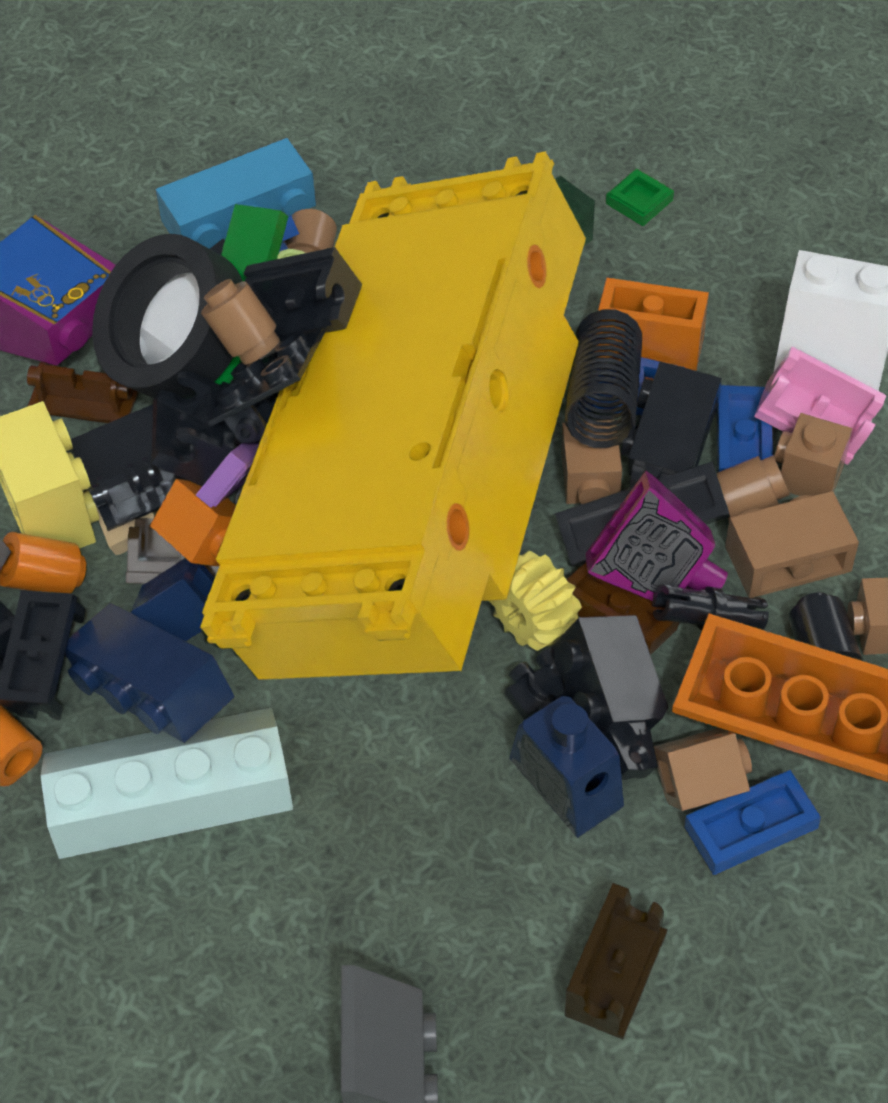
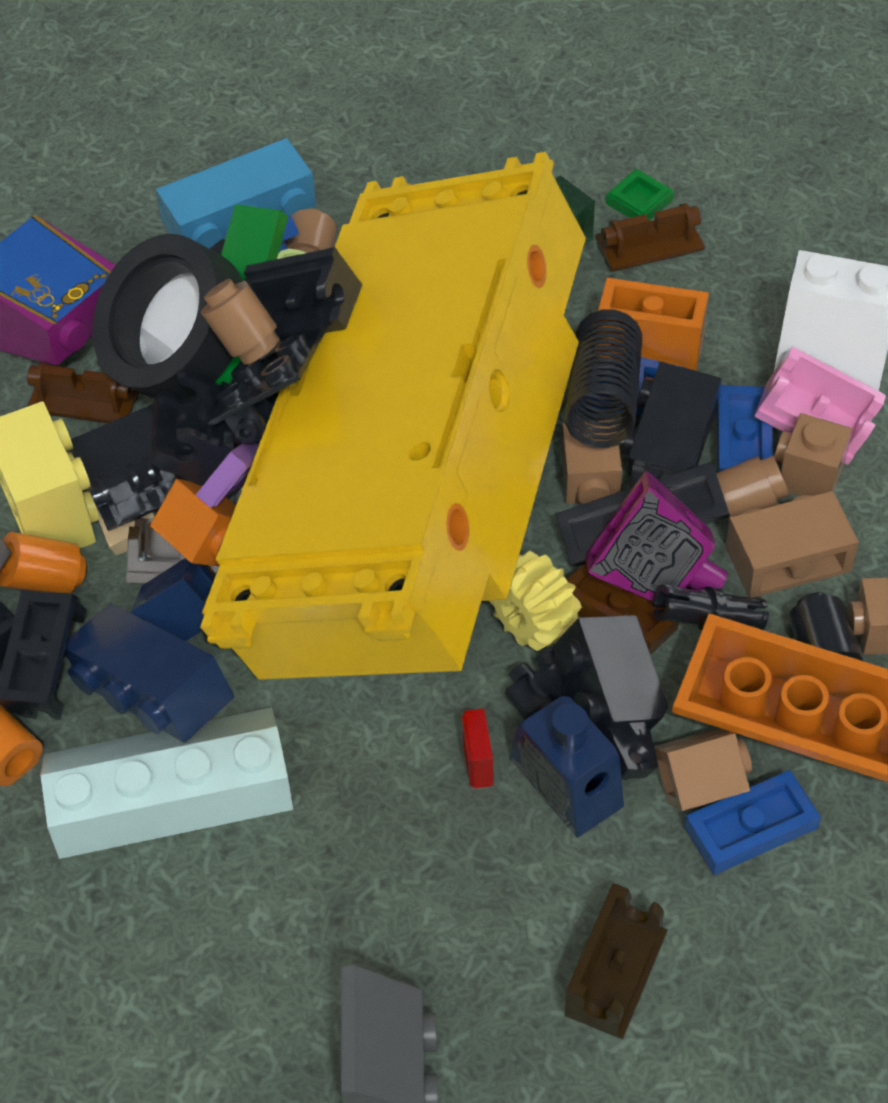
none -> red tile [461,708,493,789]
none -> reddish brown hinge [595,203,705,272]

